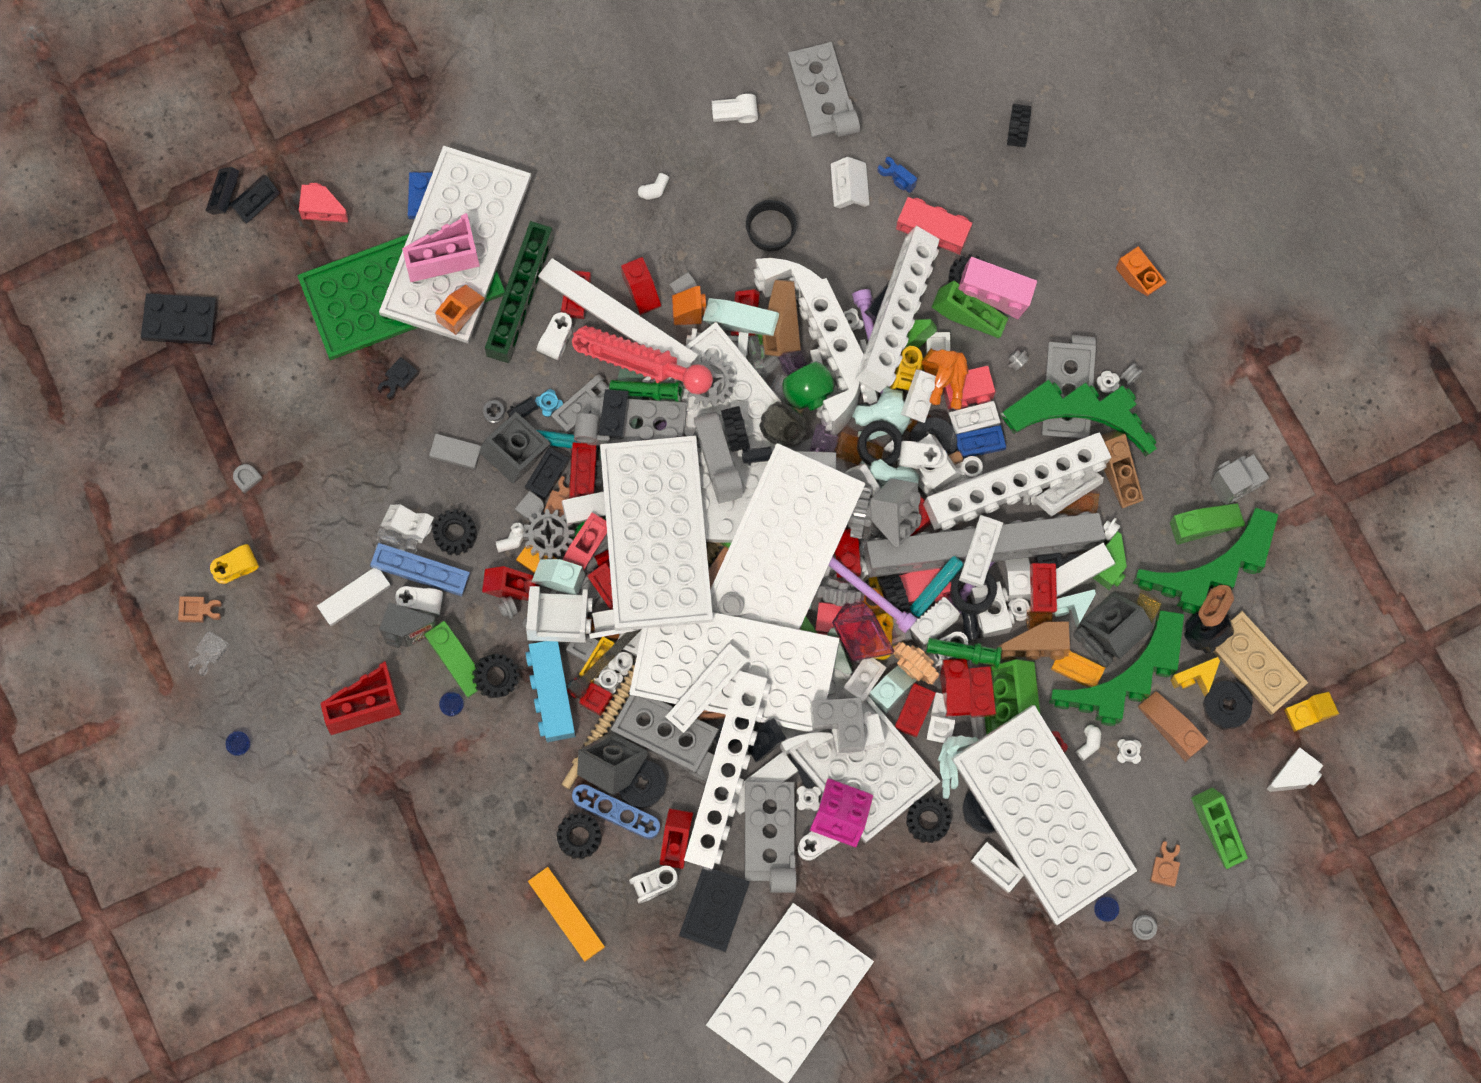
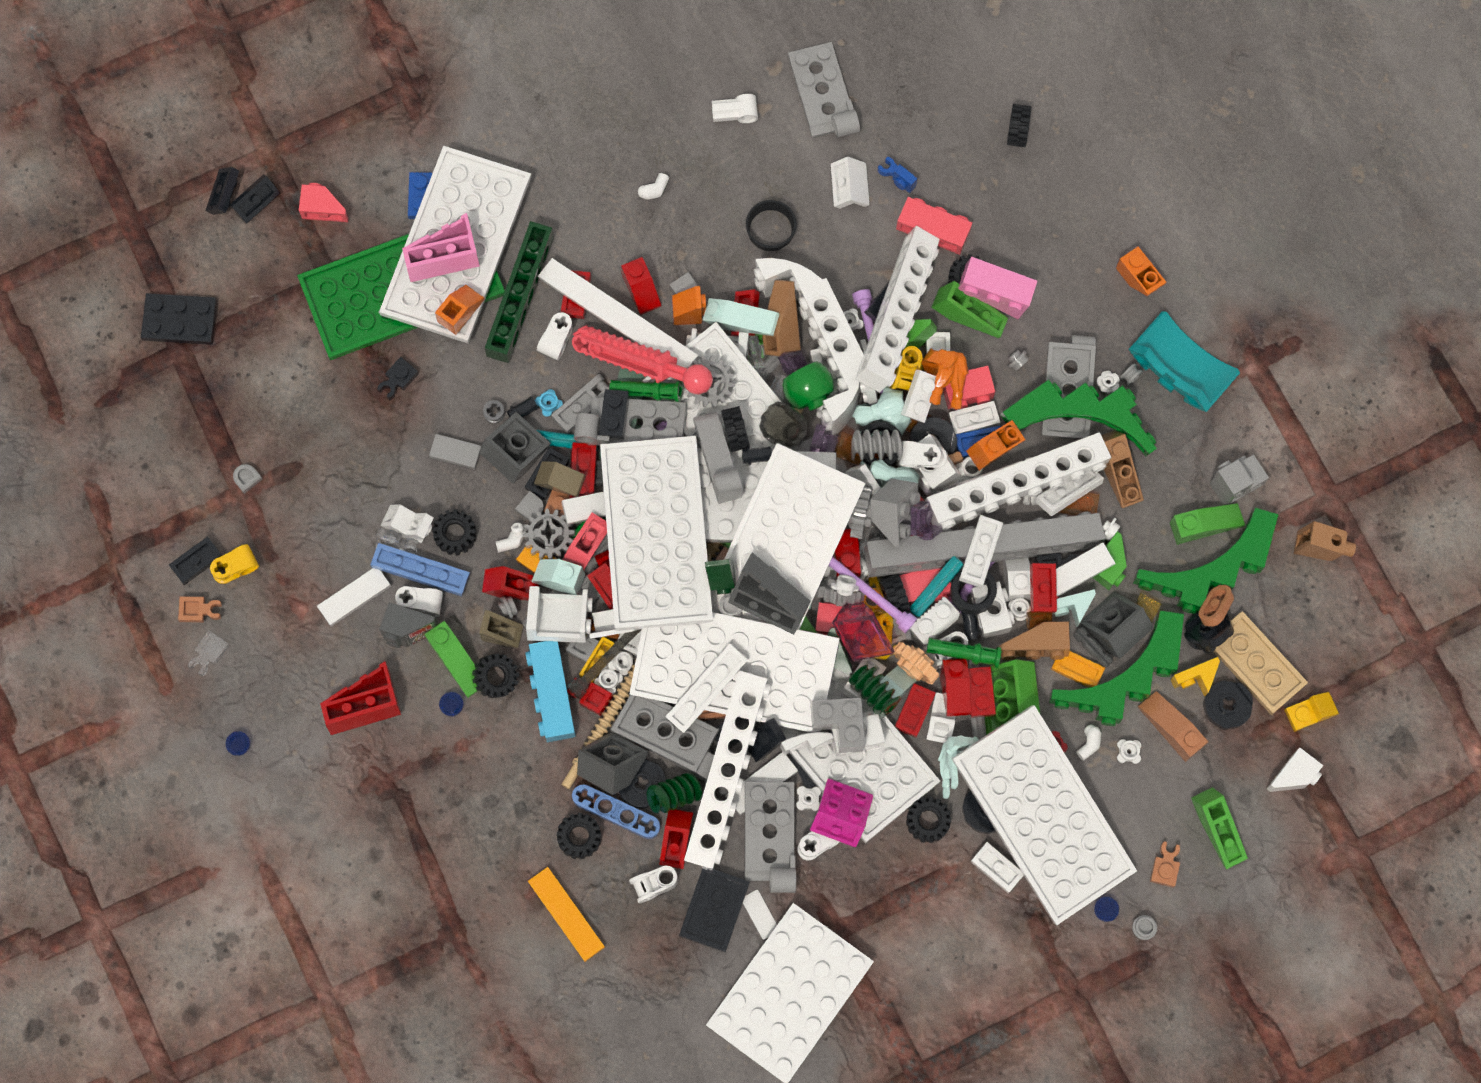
none -> black plate [169,536,222,585]
none -> dark tan slope [479,610,523,648]
none -> dark tan slope [534,462,586,497]
none -> dark green piece [646,773,702,814]
none -> dark green slope [705,558,736,595]
none -> dark grey wedge [728,552,811,635]
none -> white sticker [743,890,777,940]
none -> white plate [831,575,859,596]
none -> dark green piece [848,665,902,718]
none -> light grey piece [851,430,902,460]
none -> clear purple bracket [911,500,942,540]
none -> orange slope [966,420,1026,471]
none -> teal panel [1129,311,1240,412]
none -> medium nougat torso [1294,521,1356,561]

